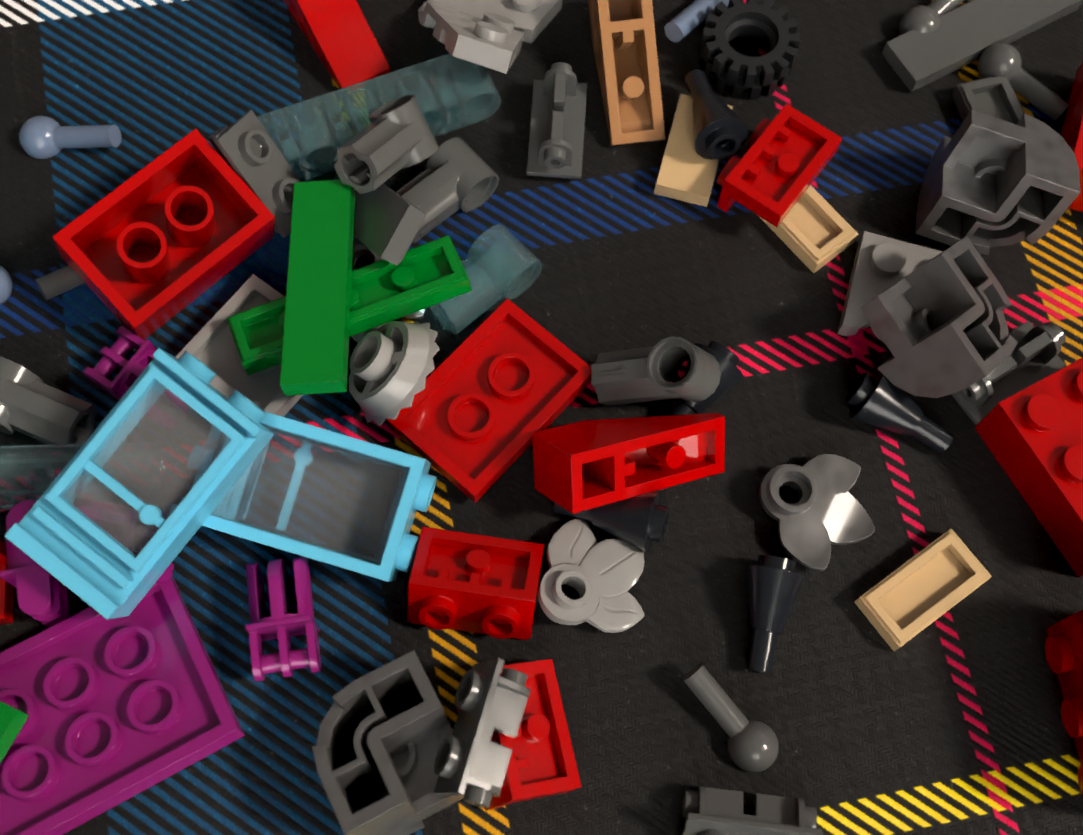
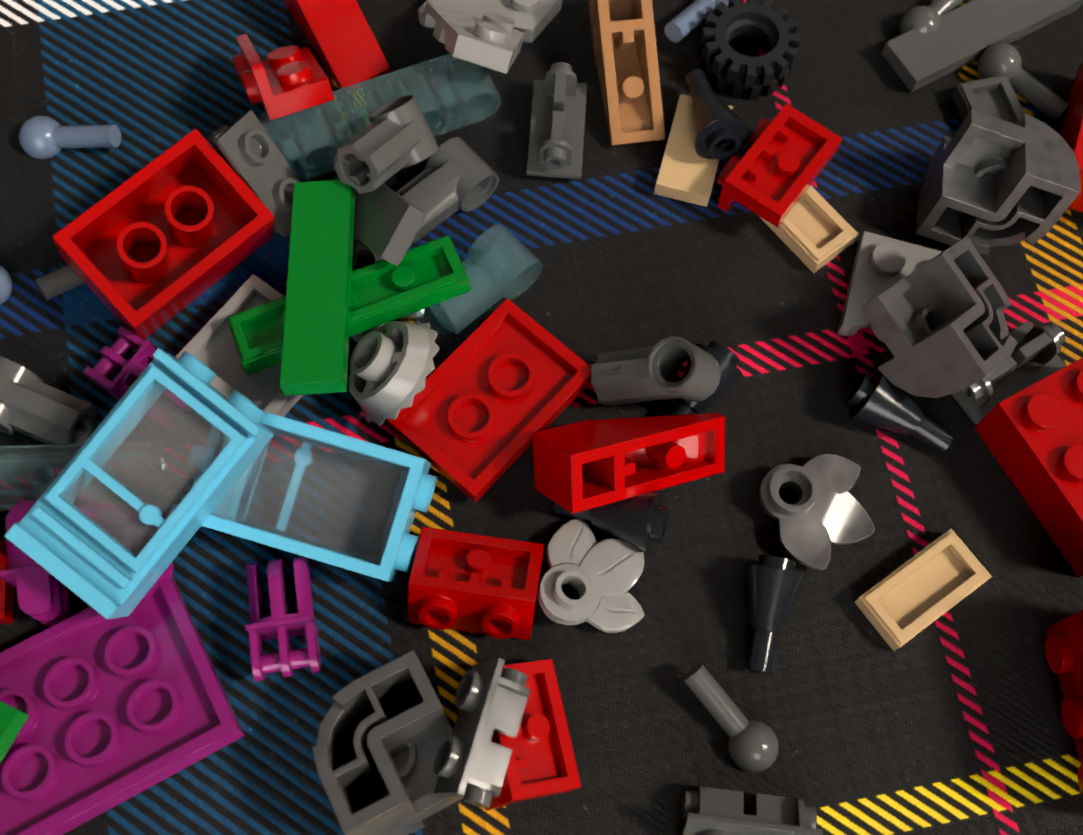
none -> red bracket [232,34,335,121]

